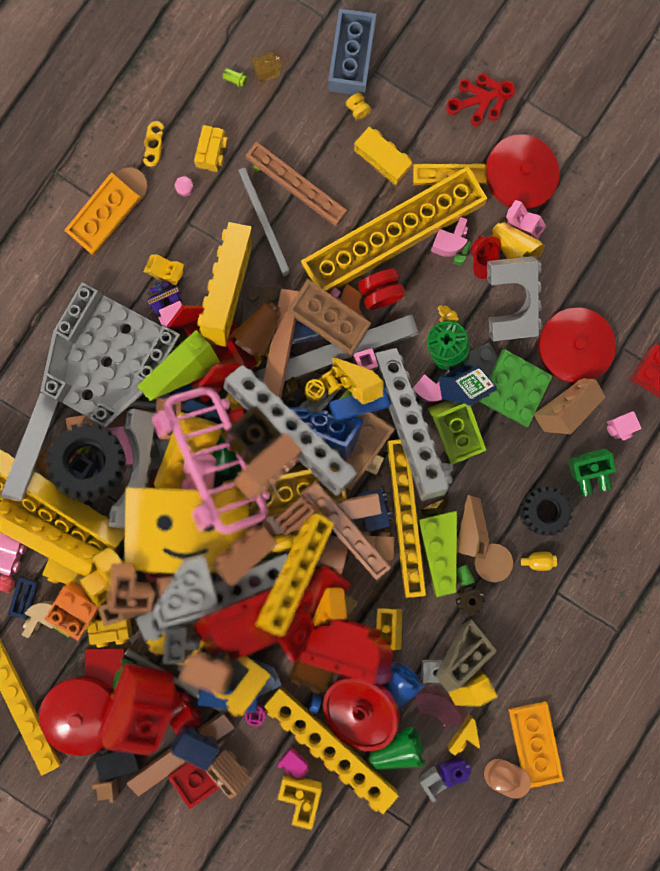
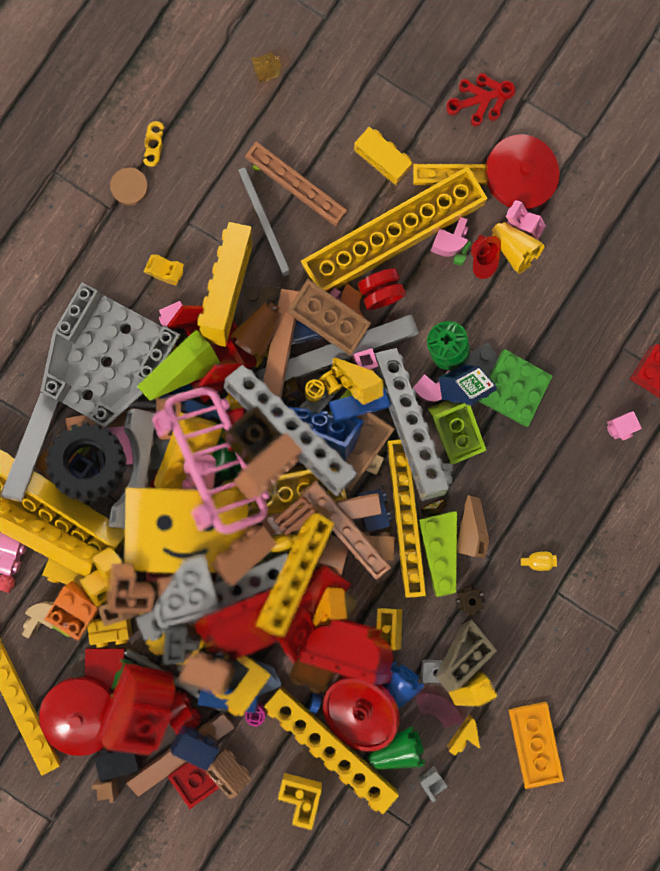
dark blue tile [8,576,40,620] -> none
light orange tile [64,172,141,255] -> none
dark purple hips [146,279,182,313] -> none
bright pink tile [175,176,194,197] -> none
yellow brick [194,125,229,172] -> none
lime pin [223,68,248,88] -> none
dark pink brick [277,746,309,779] -> none
sand blue brick [328,9,376,96] -> none
yellow wheel [346,92,371,120] -> none
yellow plant [438,305,459,322] -> none
dark purple brick [438,757,471,788] -> none
bright green piece [456,563,475,587] -> none
medium nougat tile [474,543,513,582] -> none
nougat piece [484,759,531,799] -> none
light grey arch [487,256,541,341] -> none
black tyre [519,487,573,536] -> none
medium nougat wedge [533,378,605,434] -> none
red dish [538,308,616,384] -> none
green brick [568,448,616,496] -> none

